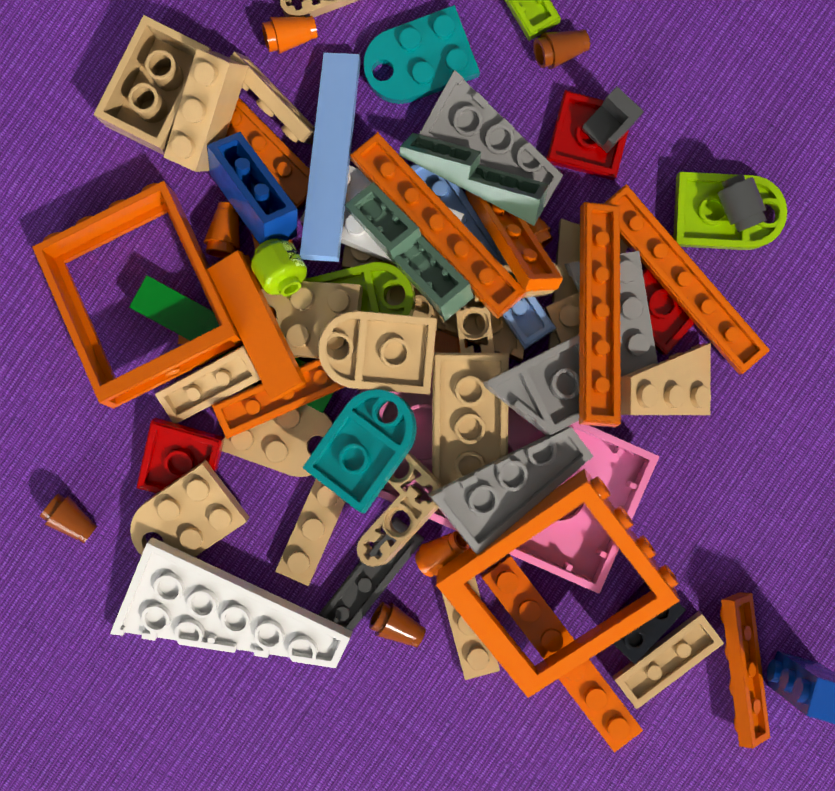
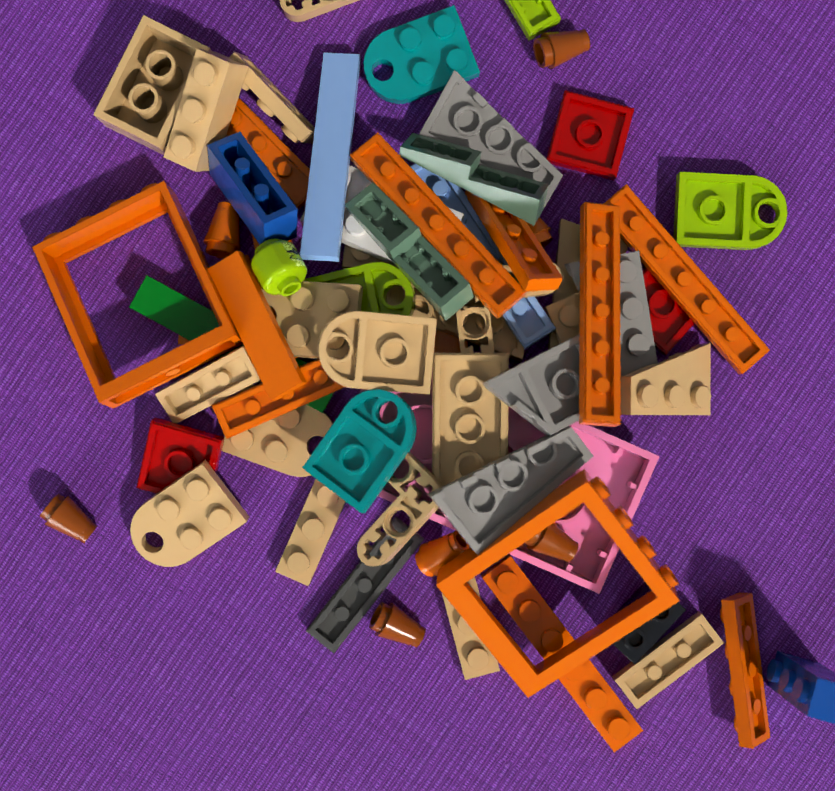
white wing [110,537,353,668] -> none
orange cone [261,16,317,54] -> none
dark grey panel [582,86,644,153] -> none
dark grey brick [717,173,766,232] -> none
none -> dark orange cone [525,523,579,562]

